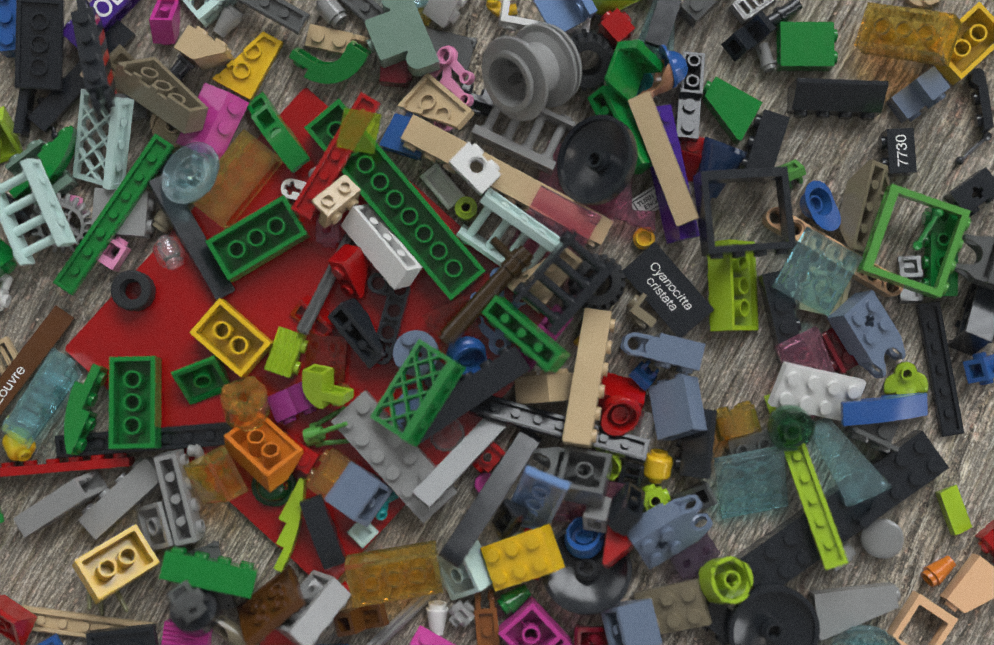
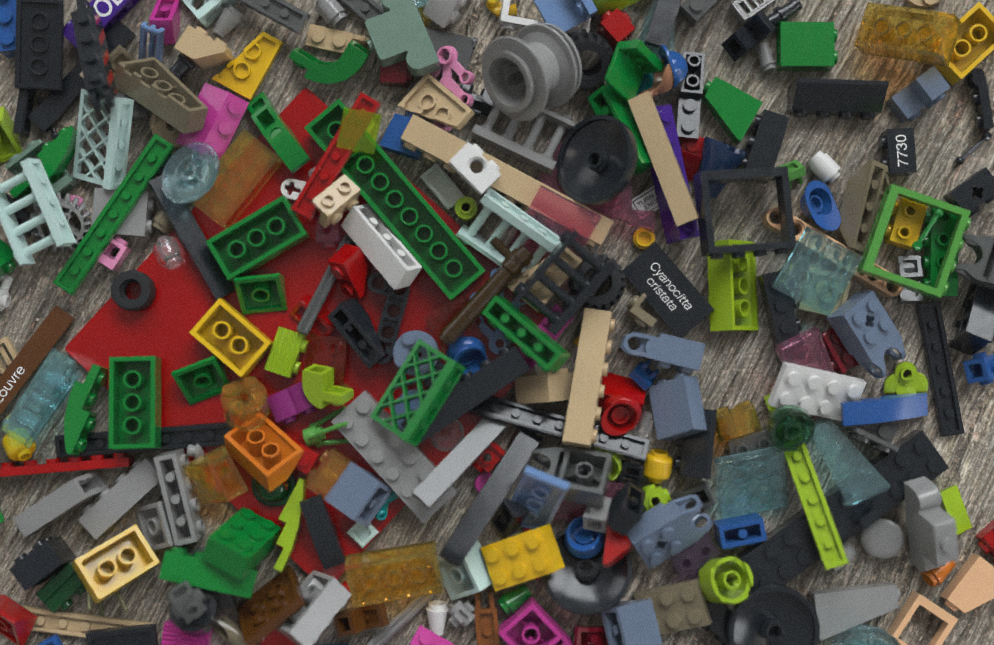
none -> black brick [9,536,77,591]
none -> dark green brick [36,559,87,613]
none -> medium blue tile [138,21,165,63]
none -> green brick [201,507,282,580]
none -> green slope [234,273,287,315]
none -> blue brick [713,512,767,550]
none -> white brick [807,150,841,183]
none -> yellow brick [883,197,928,250]
none -> light grey brick [904,476,958,572]

